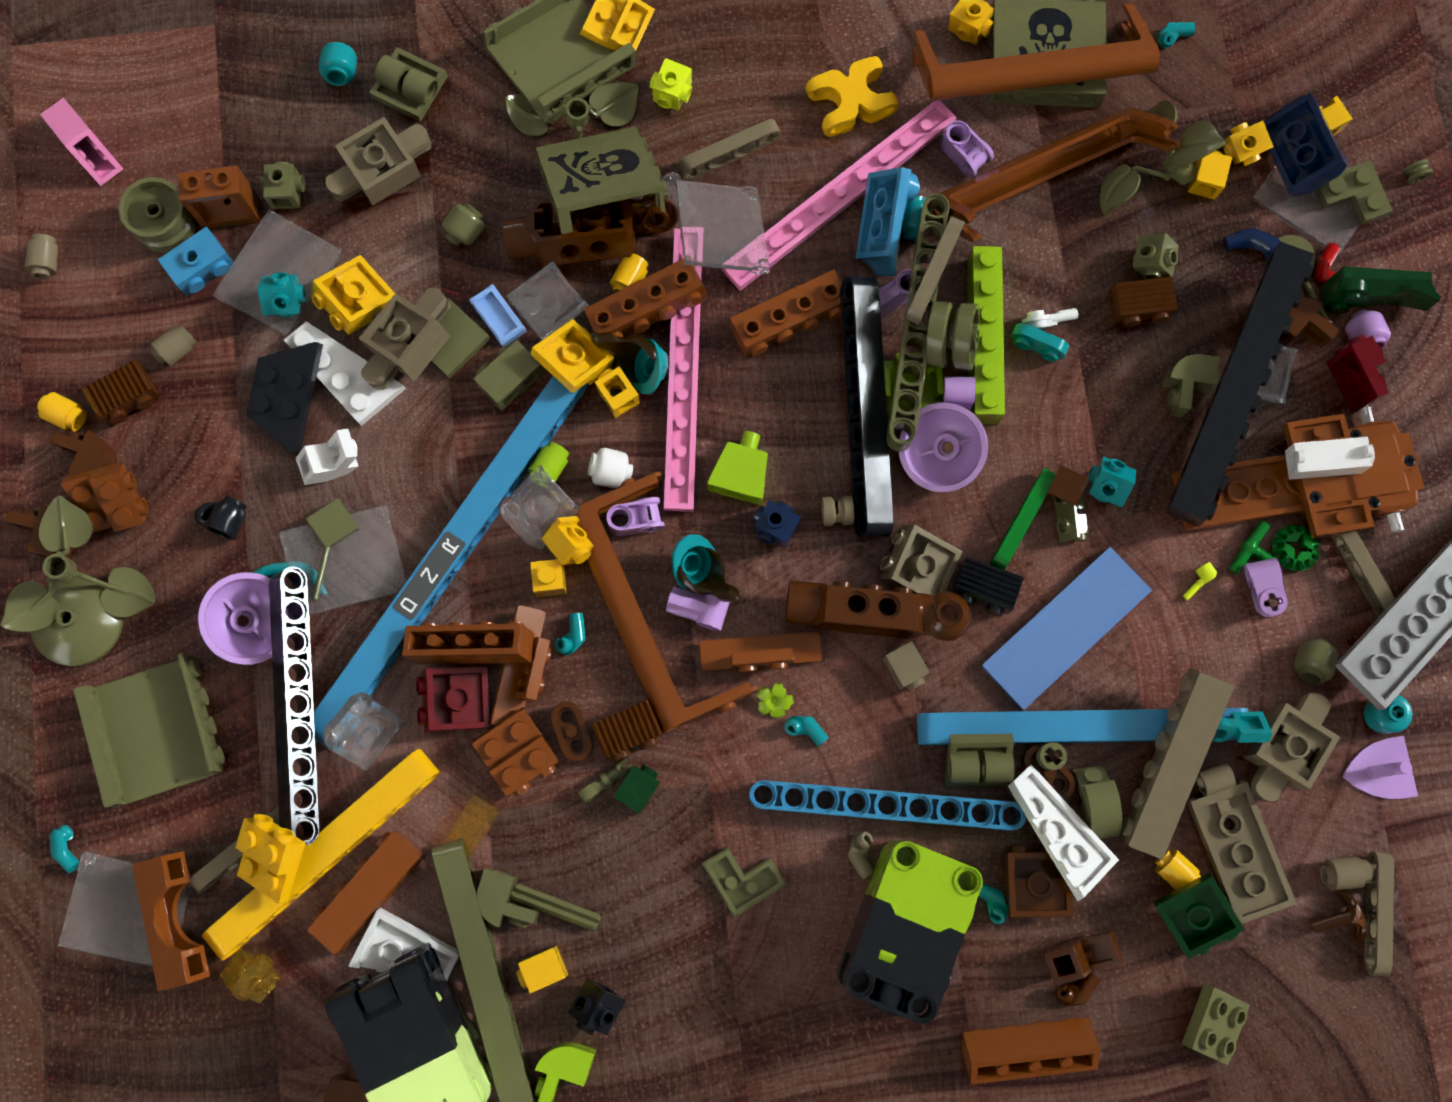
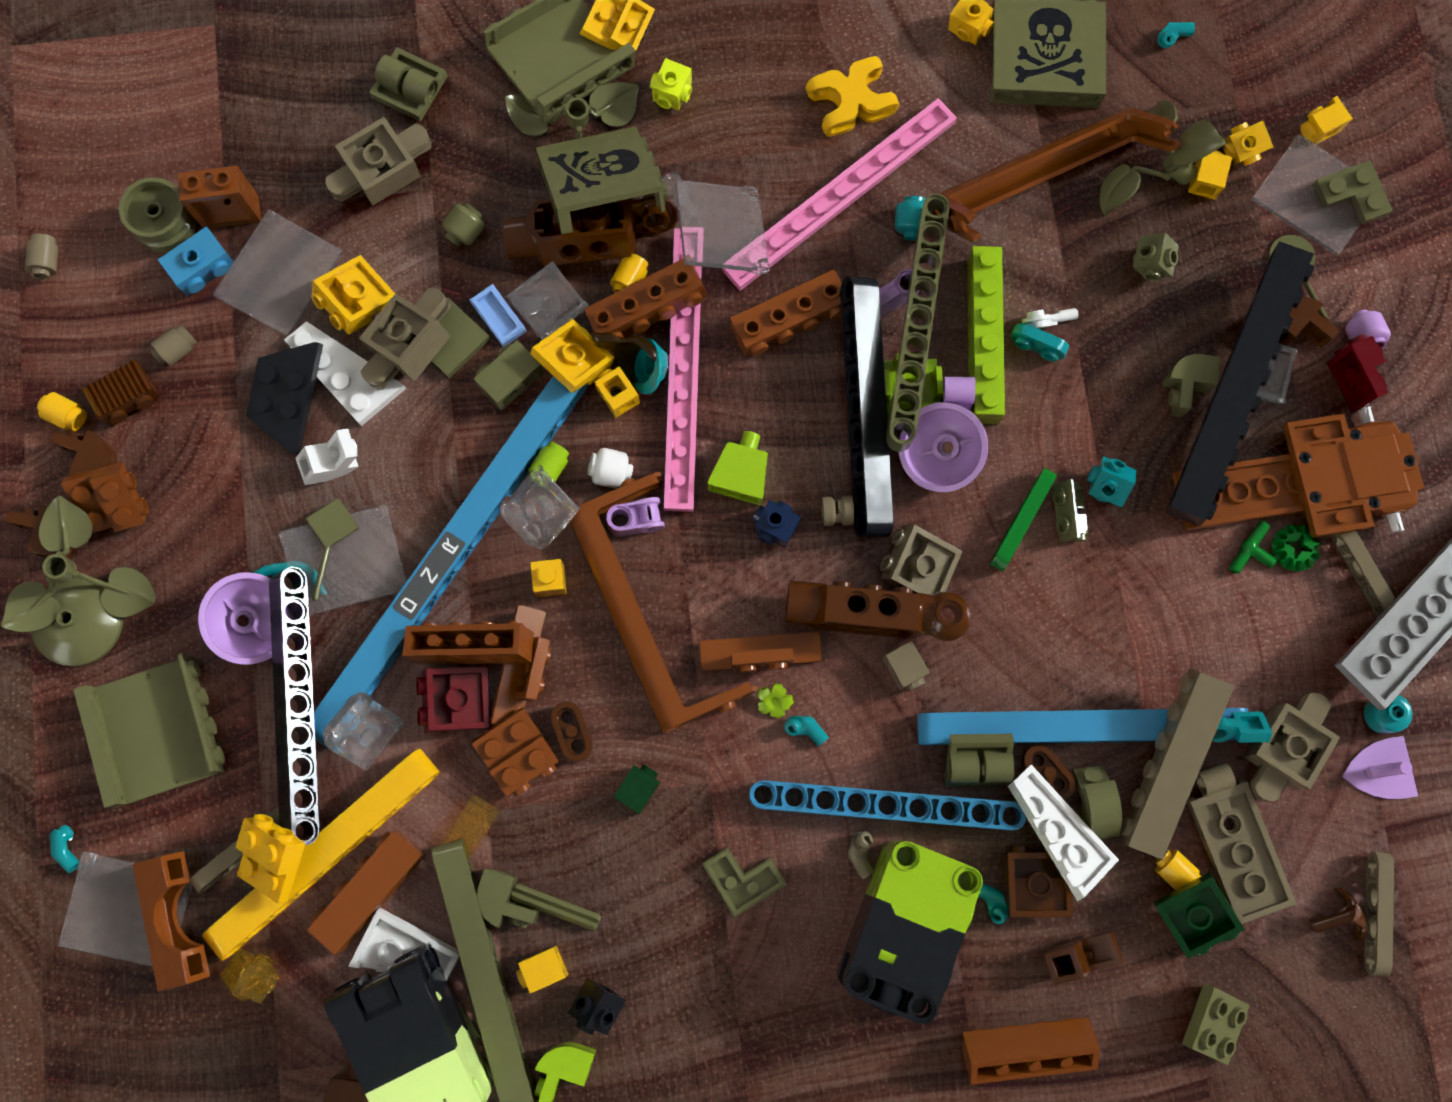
bright pink slope [40,97,123,186] -> none
black piece [194,496,247,540] -> none
teal brick [257,272,306,317] -> none
olive brick [260,161,305,209] -> none
teal head [318,42,357,86] -> none
yellow brick [541,516,594,565] -> none
teal arm [555,613,586,655] -> none
olive piece [578,759,633,805] -> none
reddish brown brick [591,700,663,763] -> none
lavender piece [665,586,730,631] -> none
piece [672,534,740,605] -> none
dark tan beam [677,119,782,181] -> none
dark azure slope [855,167,920,277] -> none
dark tan beam [905,216,965,325] -> none
dark orange piece [912,3,1160,101] -> none
olive wheel [927,301,979,370] -> none
lavender piece [940,120,994,178] -> none
black brick [952,556,1024,616] -> none
medium blue tile [980,547,1152,711] -> none
olive bush [1036,742,1067,771] -> none
reddish brown tile [1047,466,1089,506] -> none
reddish brown arm [1056,973,1100,1007] -> none
reddish brown brick [1108,276,1178,327] -> none
neon yellow hand [1182,562,1217,601] -> none
dark blue arm [1223,228,1280,258] -> none
lavender piece [1244,558,1288,617] -> none
dark blue slope [1264,92,1347,197] -> none
white brick [1285,437,1375,480] -> none
olive head [1293,638,1339,685] -> none
red arm [1314,243,1340,284] -> none
dark green slope [1319,266,1441,314] -> none
dark tan brick [1320,856,1373,891] -> none
olive bush [1402,159,1434,185] -> none

